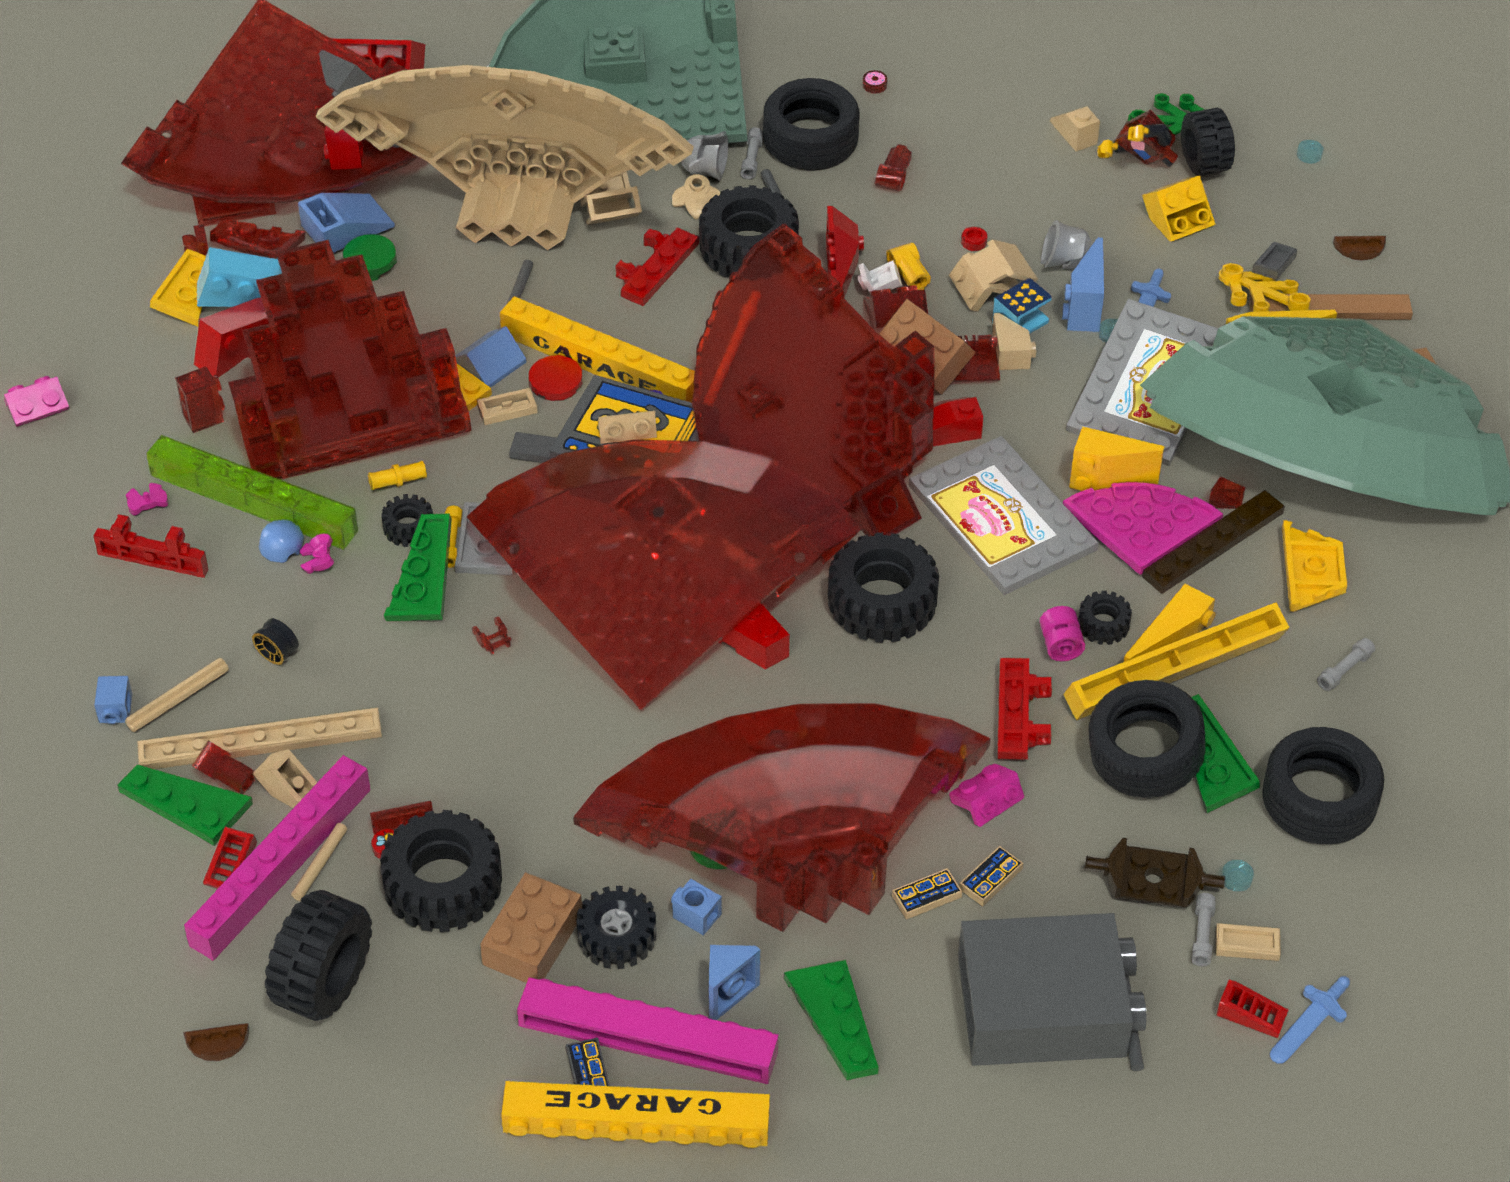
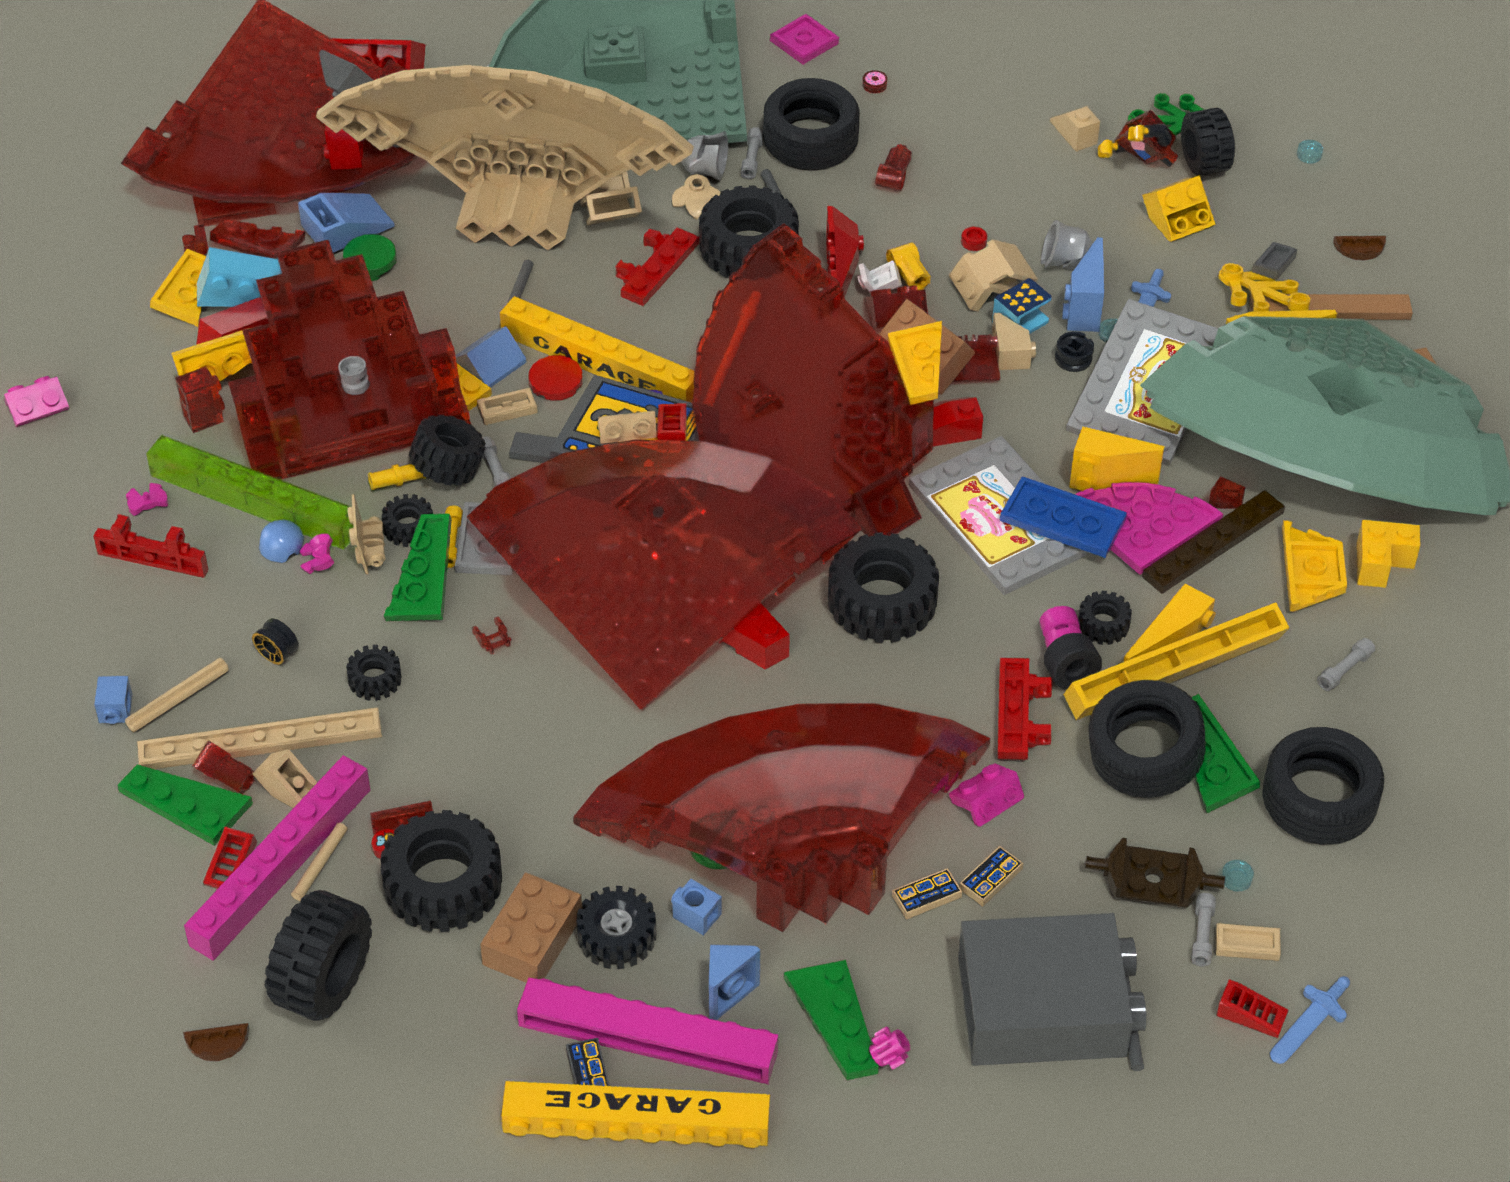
none -> yellow wing [171,328,260,406]
none -> light grey wheel [338,356,370,395]
none -> black tyre [346,645,402,701]
none -> tan hinge [348,494,386,574]
none -> black tyre [409,415,486,486]
none -> light grey bar [482,437,514,495]
none -> red slope [657,403,687,453]
none -> dark pink tile [770,14,839,65]
none -> dark pink gear [870,1026,910,1070]
none -> yellow wing [888,321,942,405]
none -> blue tile [1000,476,1127,558]
none -> black tyre [1044,633,1102,690]
none -> black wheel [1055,331,1094,372]
none -> yellow brick [1357,520,1420,588]

